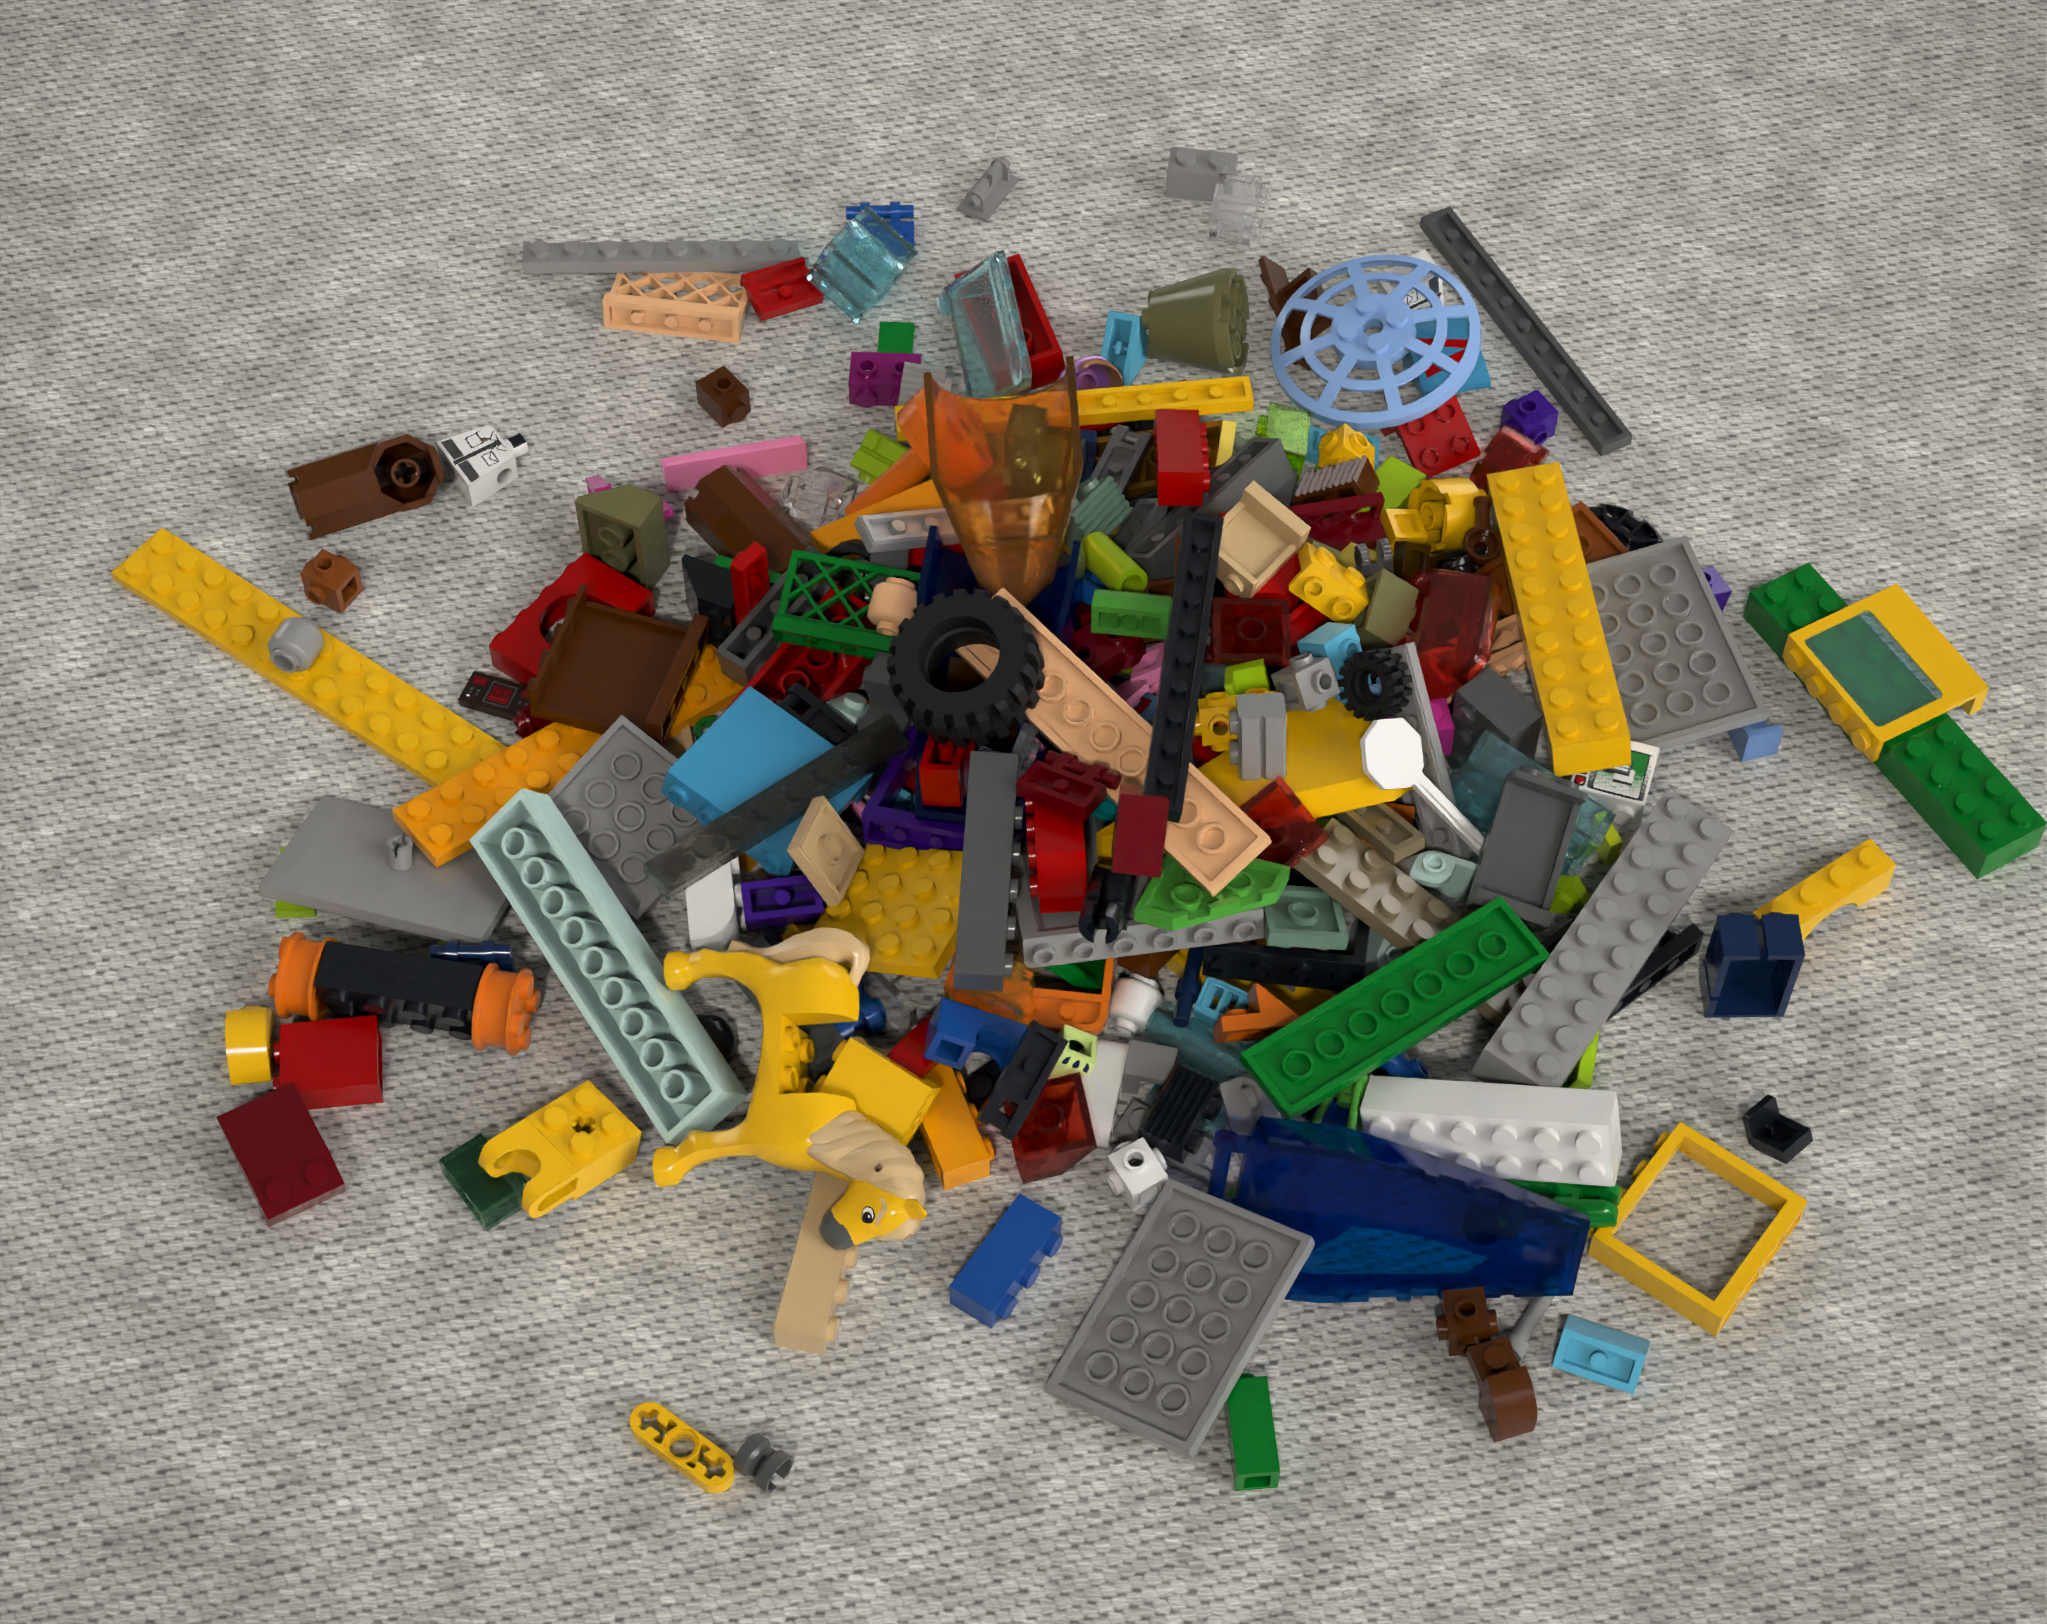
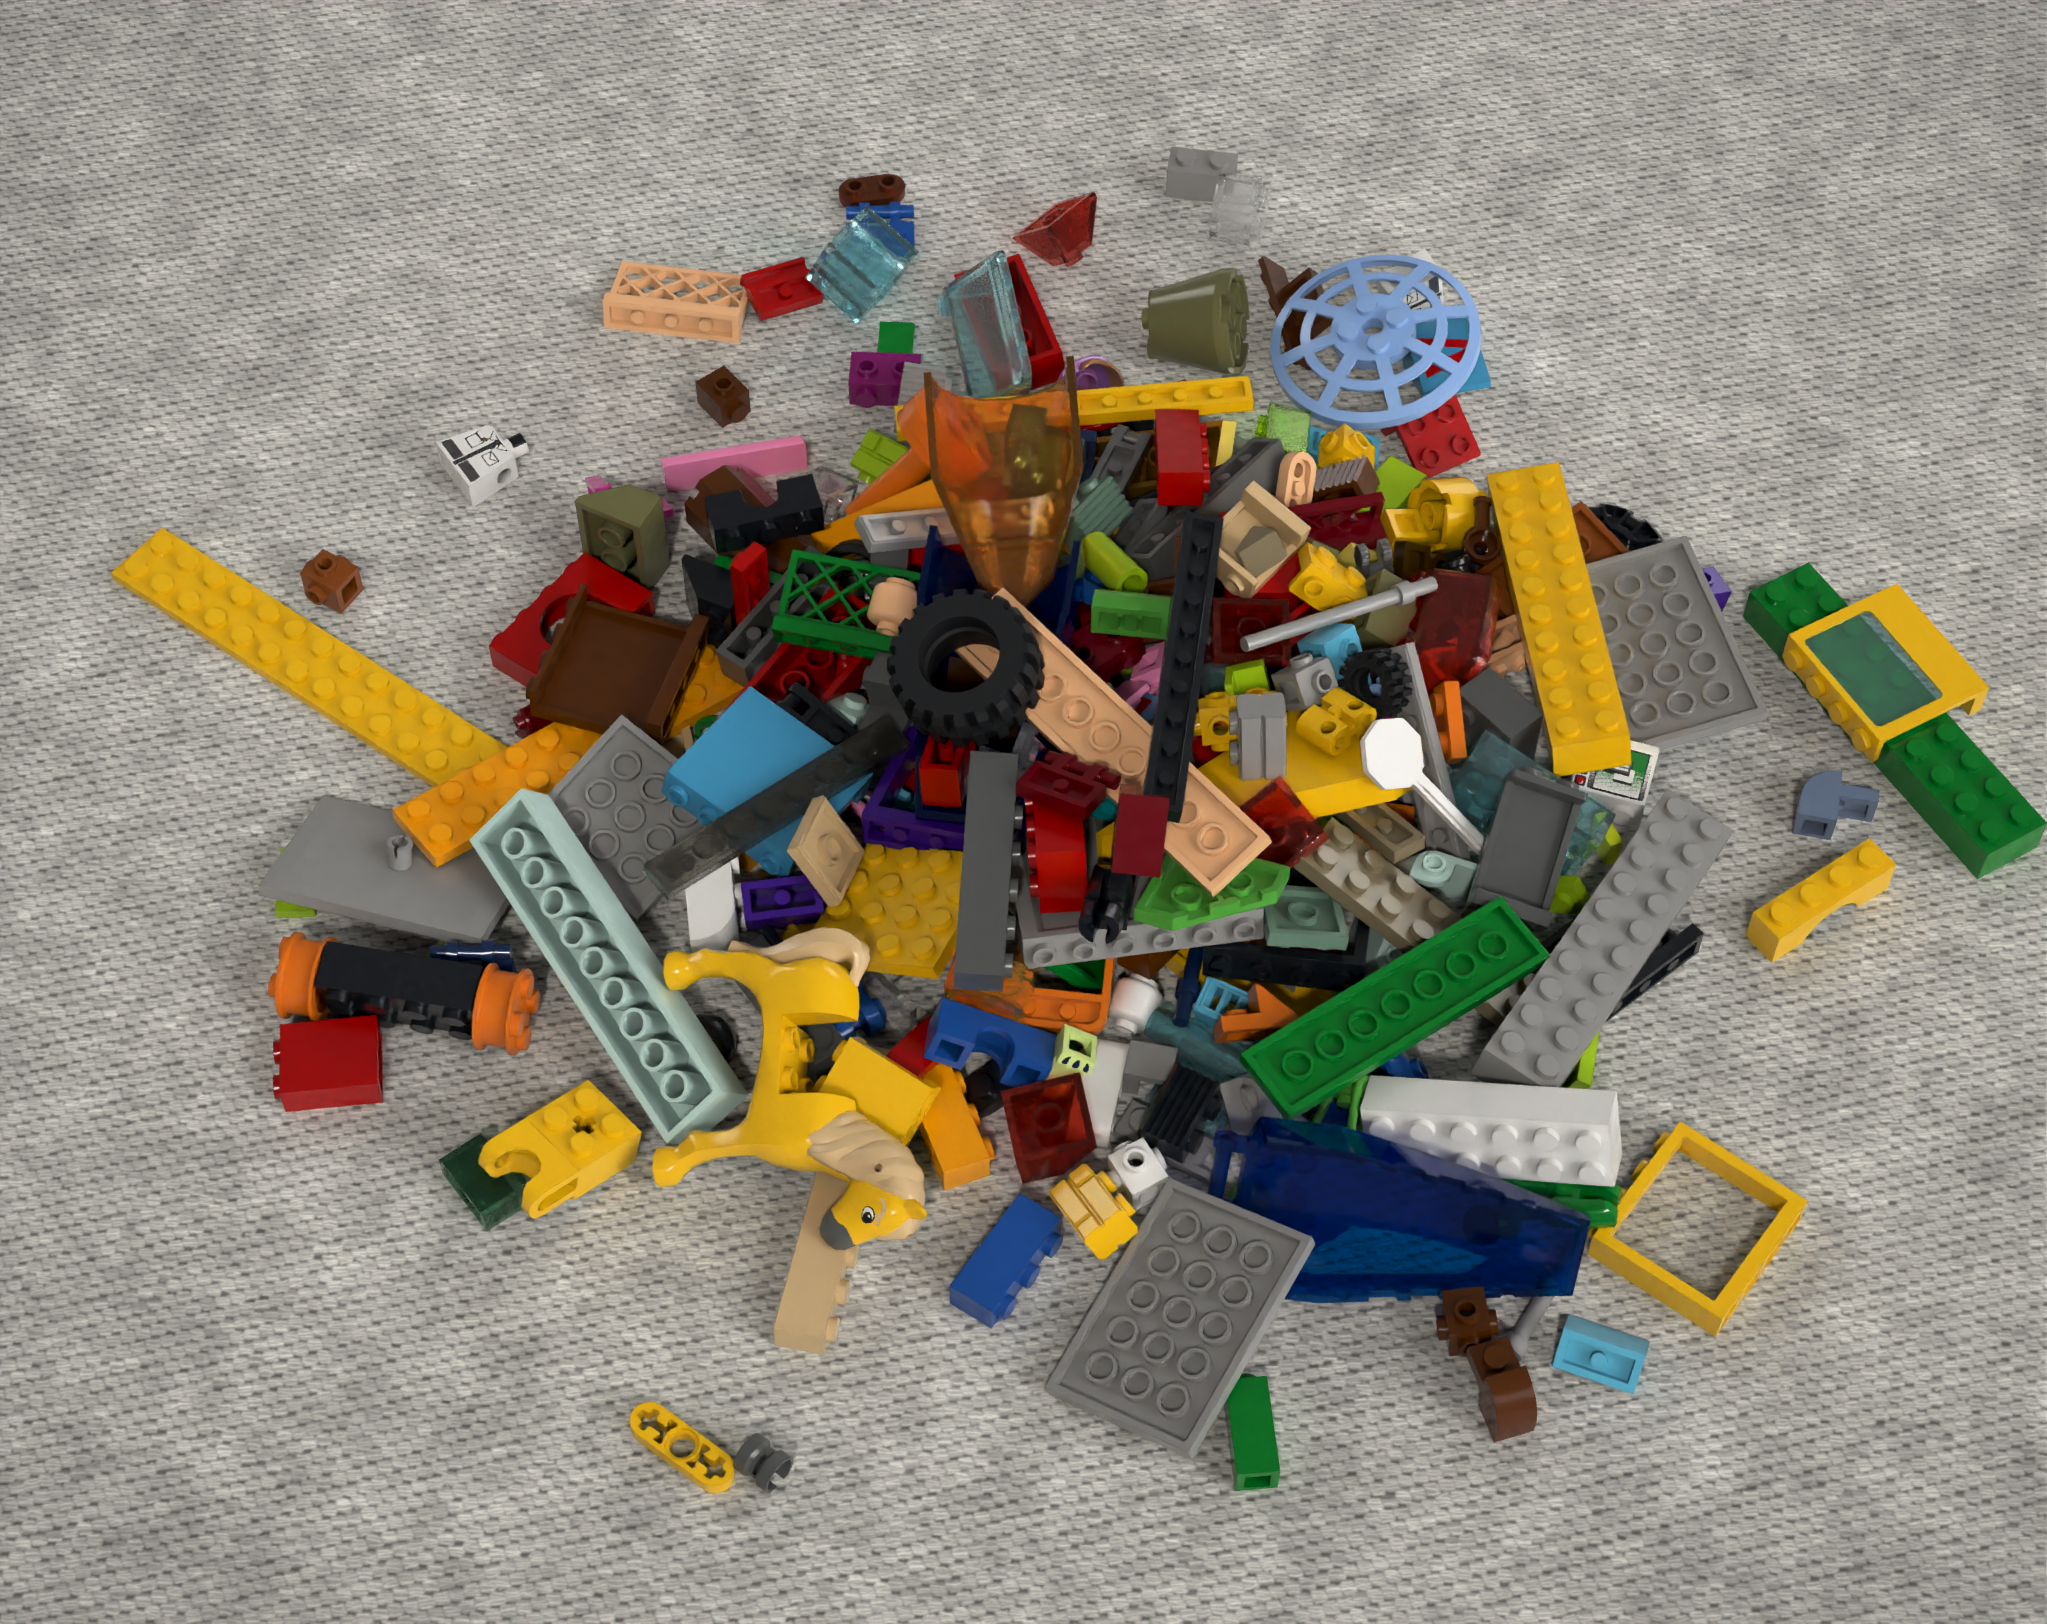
dark red slope [216,1082,345,1227] -> none
yellow brick [225,1005,275,1085] -> none
light grey head [267,617,324,673] -> none
reddish brown brick [284,433,445,540] -> none
tile [458,671,530,721] -> none
light grey plate [522,239,797,274] -> none
light grey hinge [957,157,1019,222] -> none
black plate [975,1020,1069,1141] -> none
medium azure slope [1101,310,1148,386] -> none
dark grey plate [1420,206,1633,456] -> none
clear red brick [1469,425,1550,496] -> none
dark purple brick [1499,389,1559,452] -> none
dark blue piece [1699,912,1805,1018] -> none
medium blue panel [1727,720,1783,762] -> none
black bracket [1743,1094,1813,1164] -> none
none -> black arch [704,474,825,554]
none -> copper plate [839,174,905,207]
none -> clear red slope [1013,191,1097,267]
none -> yellow brick [1049,1163,1138,1260]
none -> dark tan slope [1234,526,1287,578]
none -> light grey bar [1240,576,1438,652]
none -> light nougat plate [1275,452,1316,519]
none -> yellow piece [1296,687,1377,756]
none -> orange plate [1429,681,1467,764]
none -> sand blue brick [1792,771,1880,840]

